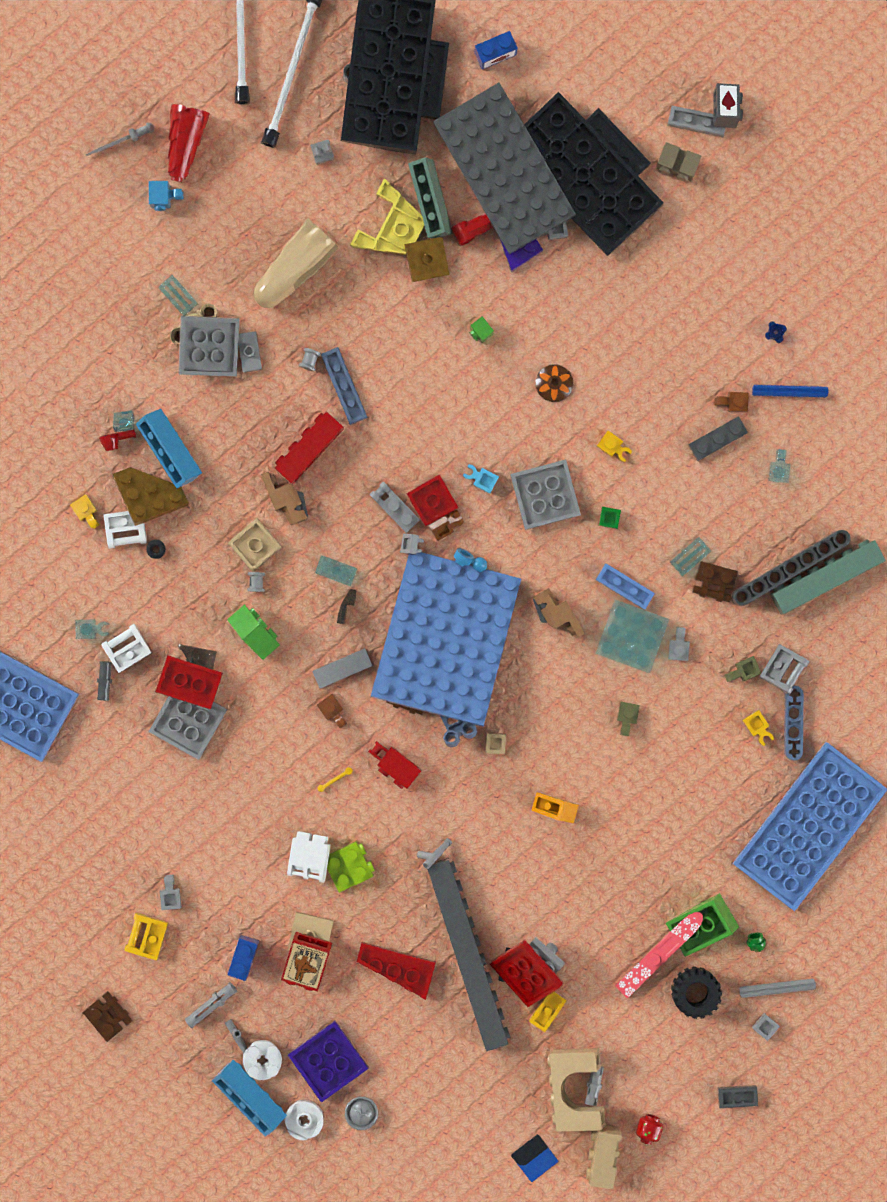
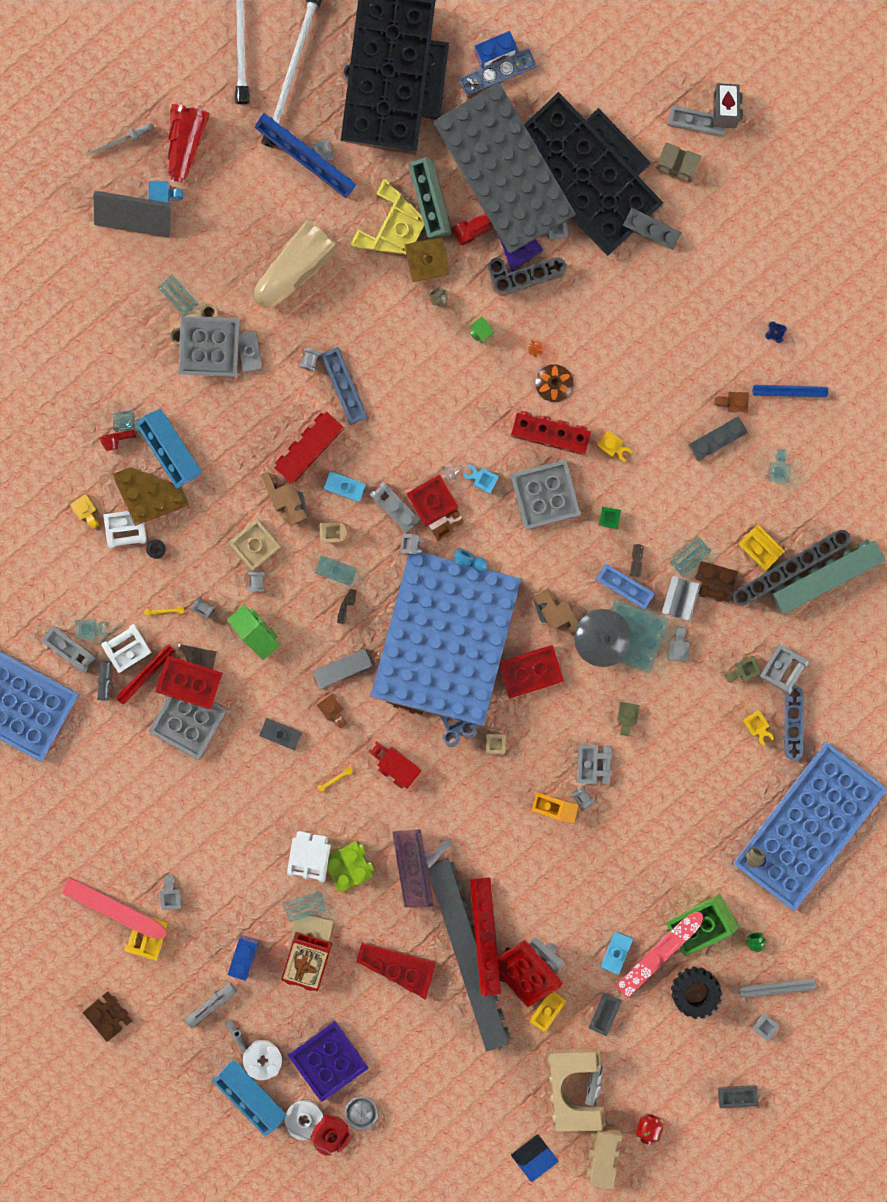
none -> light grey plate [41,626,97,673]
none -> coral piece [62,878,168,938]
none -> dark grey tile [93,191,171,237]
none -> red axle [116,644,175,704]
none -> yellow hinge [144,606,184,616]
none -> light grey bush [191,596,216,621]
none -> blue plate [254,113,356,198]
none -> dark grey plate [259,718,302,751]
none -> clear light blue tile [284,891,326,922]
none -> red plate [310,1115,350,1155]
none -> tan plate [319,522,348,543]
none -> medium azure plate [324,471,366,503]
none -> clear purple tile [392,829,433,908]
none -> dark tan plate [429,287,448,308]
none -> clear plate [442,463,459,481]
none -> tile [459,48,537,97]
none -> red plate [470,877,501,996]
none -> dark grey beam [488,257,566,296]
none -> red plate [499,645,564,699]
none -> red brick [511,411,591,455]
none -> clear orange plate [528,339,543,357]
none -> light grey bush [570,785,595,811]
none -> dark grey dish [574,609,631,667]
none -> light grey plate [577,744,613,784]
none -> dark grey plate [588,992,622,1036]
none -> medium azure plate [600,931,633,975]
none -> dark grey plate [623,208,682,250]
none -> clear smoke piece [630,544,644,577]
none -> light grey panel [662,576,701,621]
none -> yellow plate [737,525,785,571]
none -> dark tan plate [746,847,766,868]

